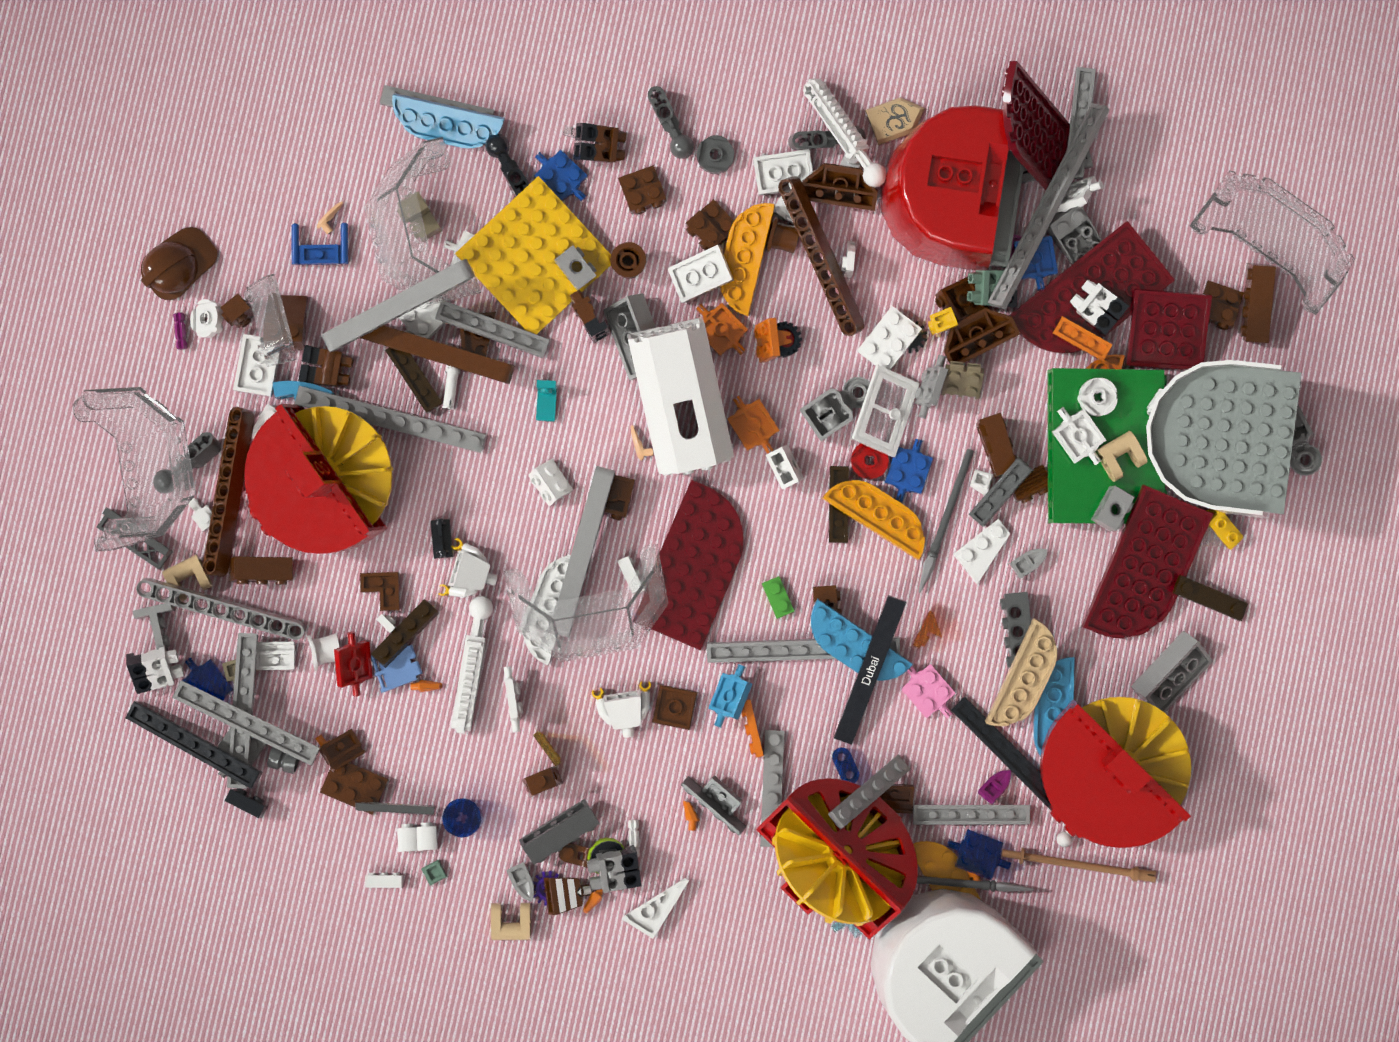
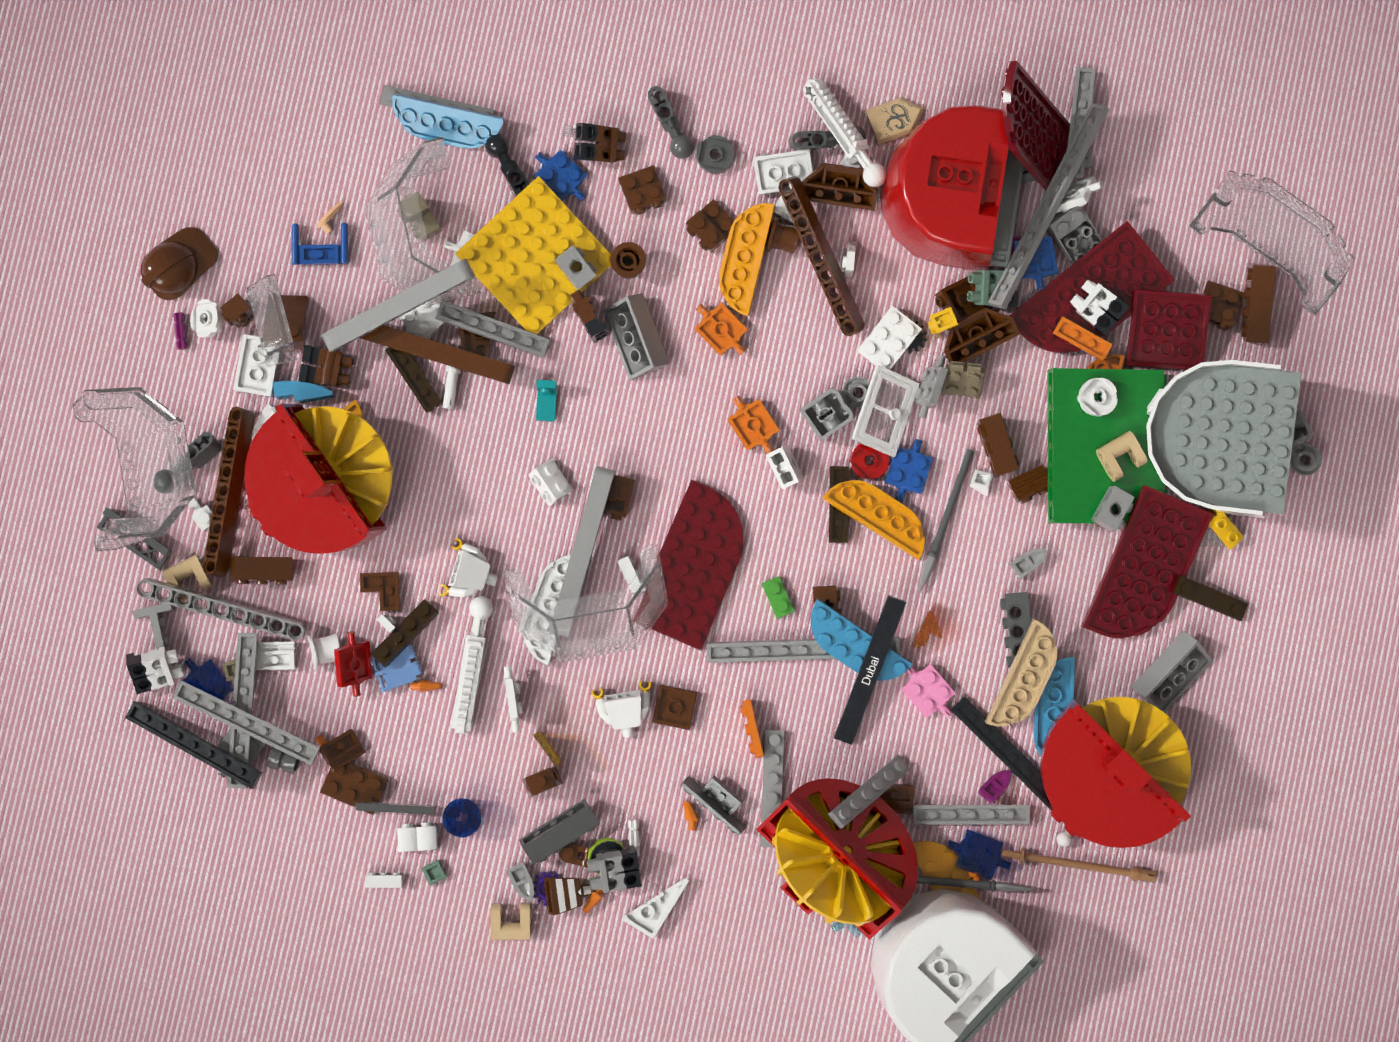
black piece [224,788,268,818] -> none
light grey plate [295,385,486,453] -> none
black hinge [431,519,453,559] -> none
white panel [627,317,734,476] -> none
light nougat bar [631,425,653,461] -> none
white plate [667,245,734,303] -> none
dark azure plate [708,664,753,728] -> none
orange plate [754,318,802,363] -> none
clear blue plate [832,747,860,783] -> none
white wing [953,519,1010,585] -> none
dark grey tile [969,457,1033,527] -> none
white plate [1052,407,1106,465] -> none

